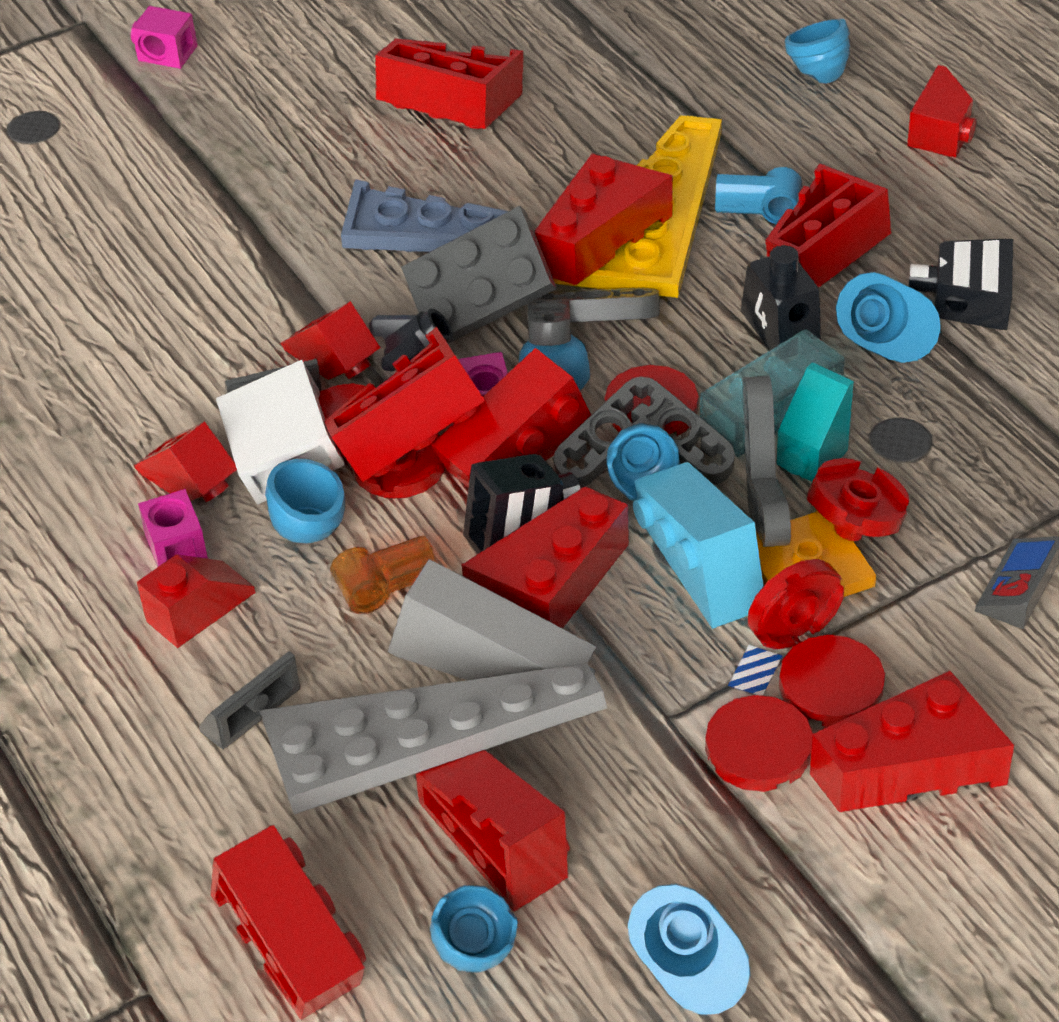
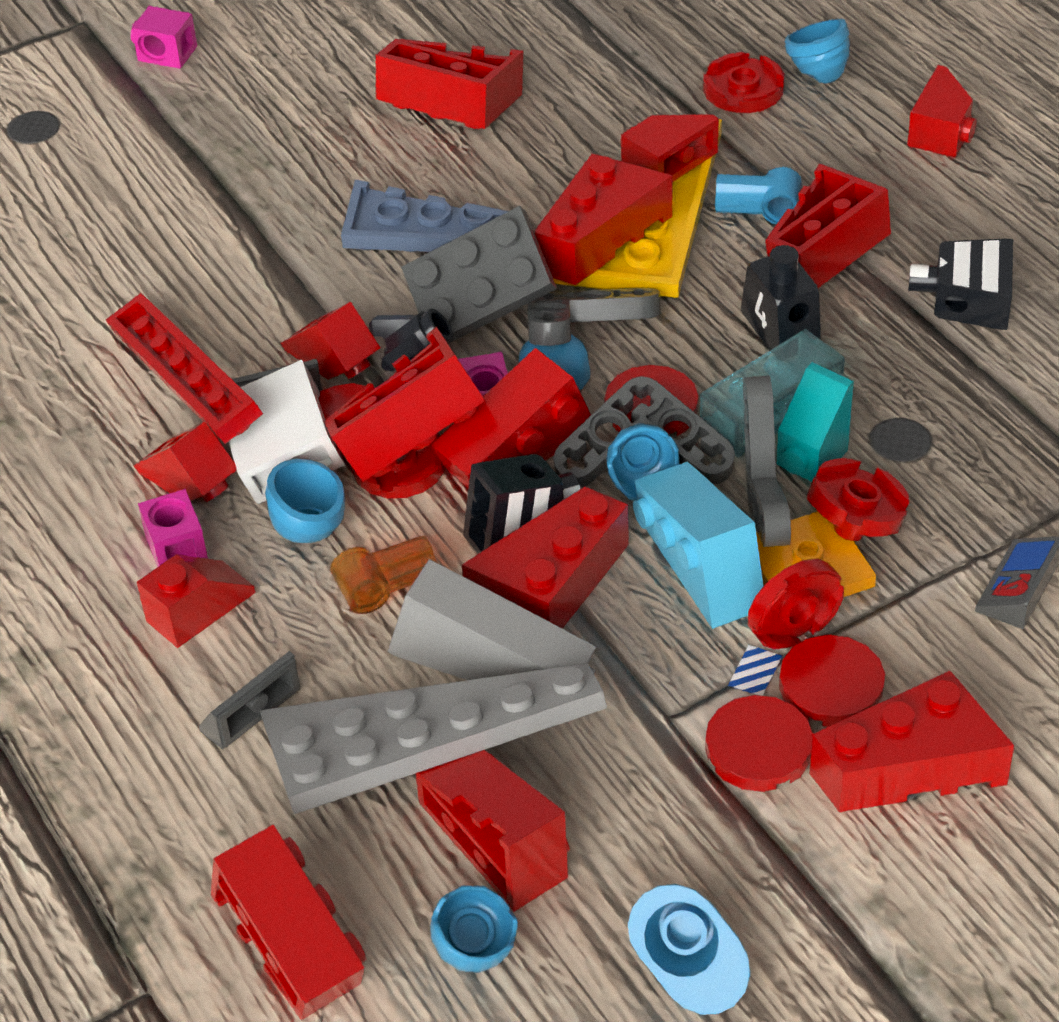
dark azure piece [836,272,941,363] -> none
none -> red plate [106,293,263,444]
none -> red slope [621,114,719,182]
none -> red tile [703,52,785,113]

